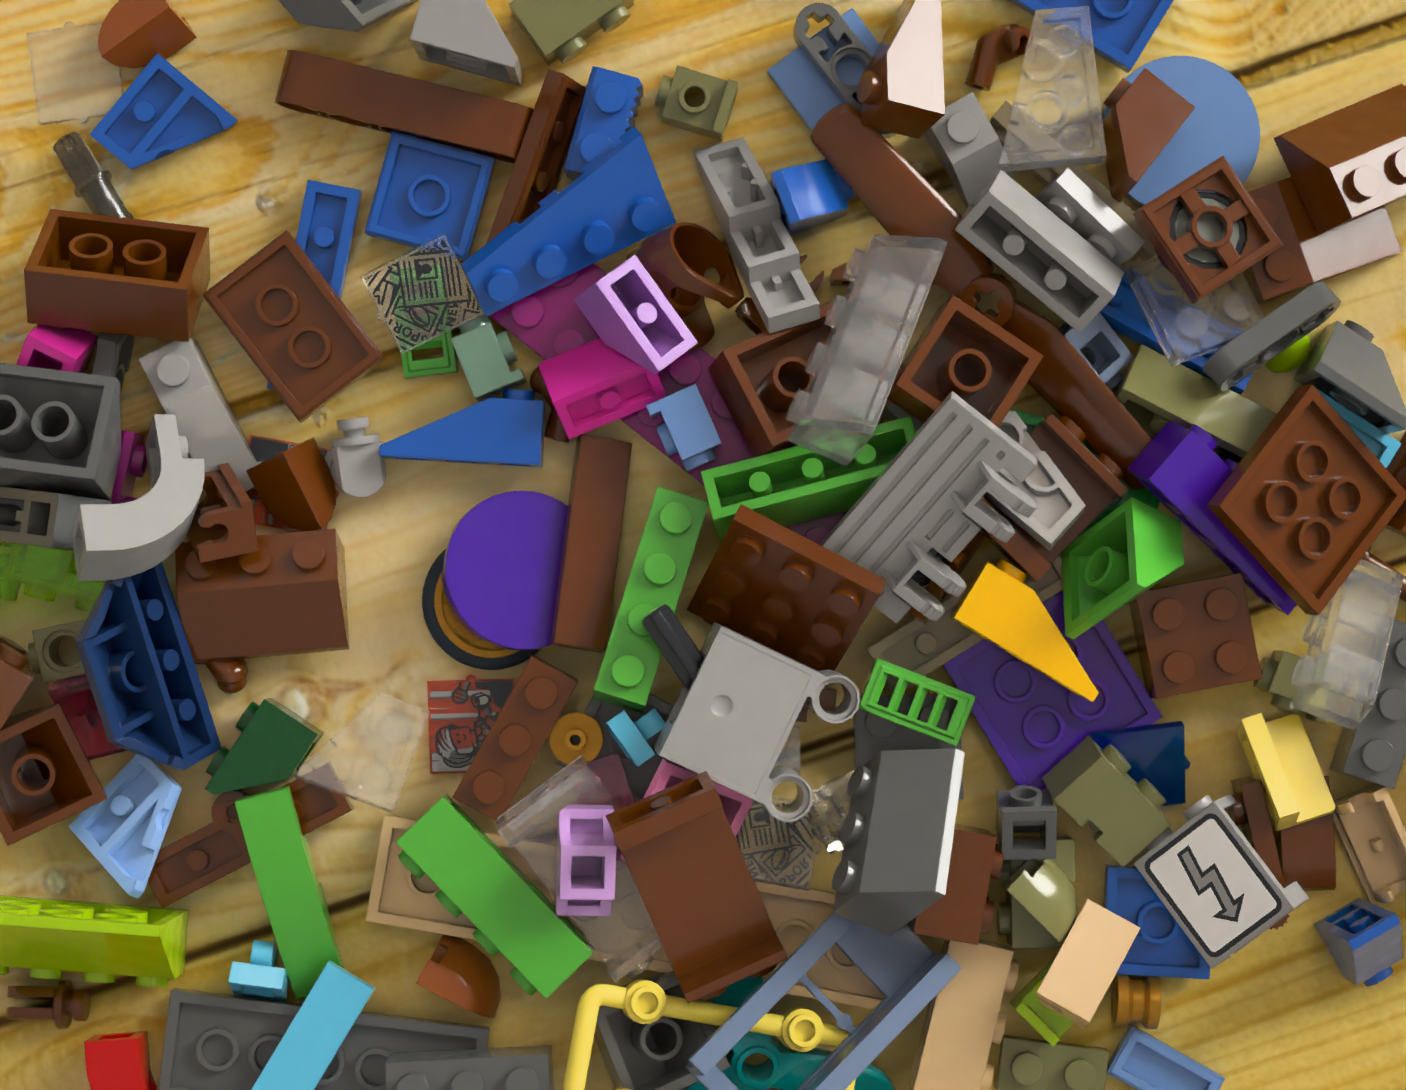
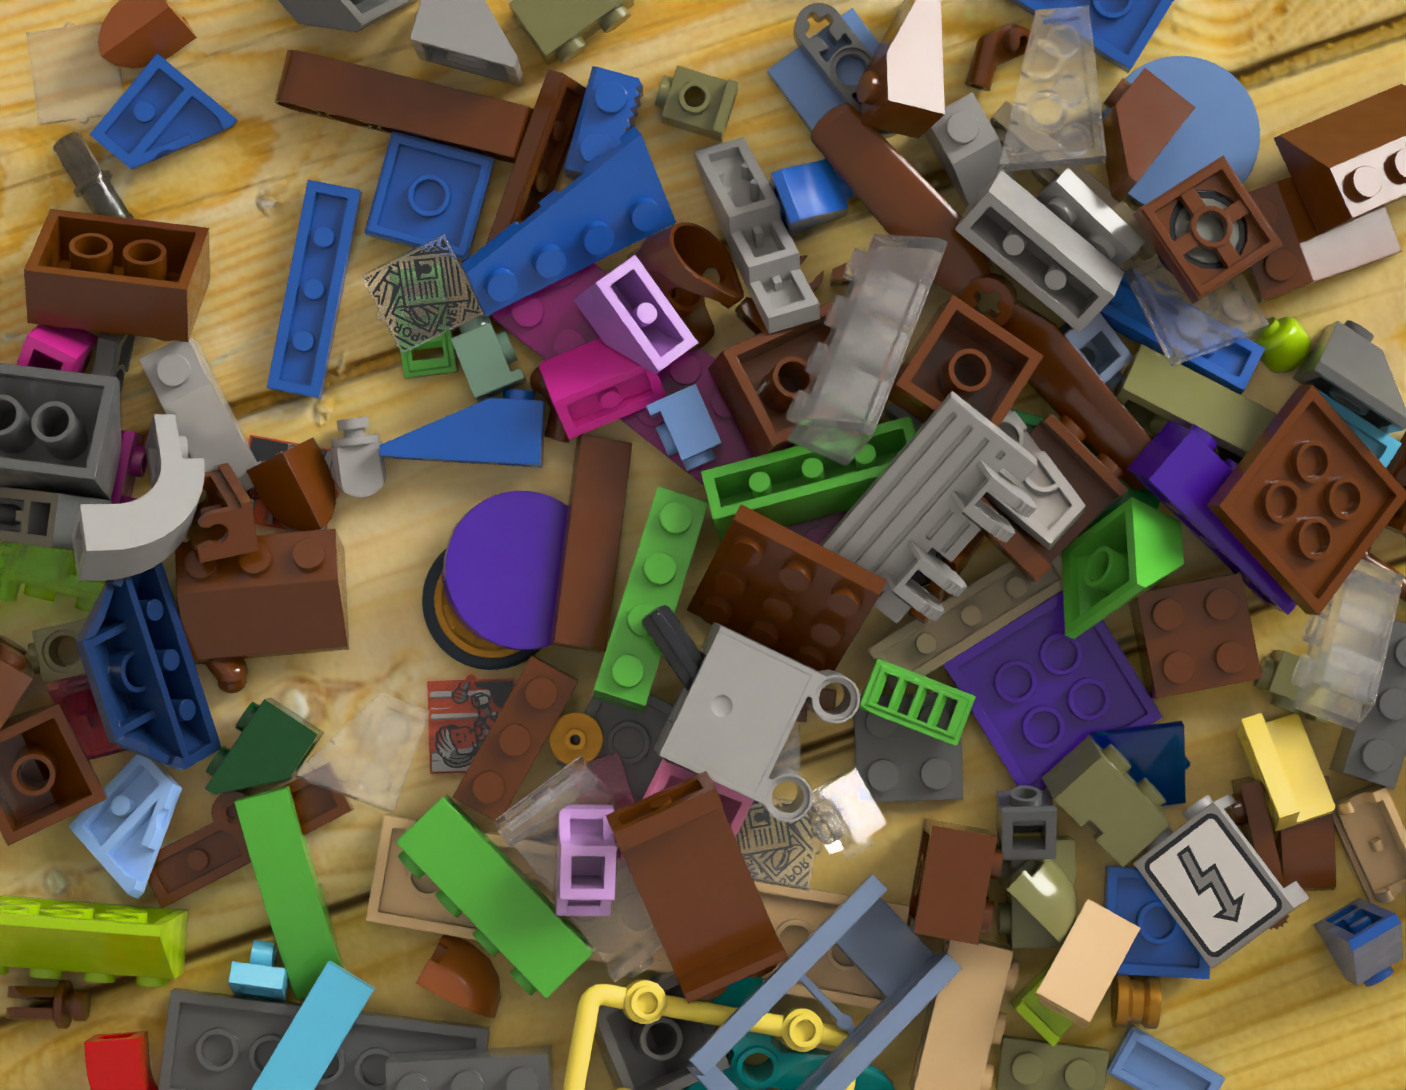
reddish brown tile [202,230,386,423] -> none
medium azure tile [603,708,665,768] -> none
dark grey slope [832,748,965,935] -> none
yellow slope [950,559,1098,702] -> none
dark grey beam [1203,280,1341,391] -> none

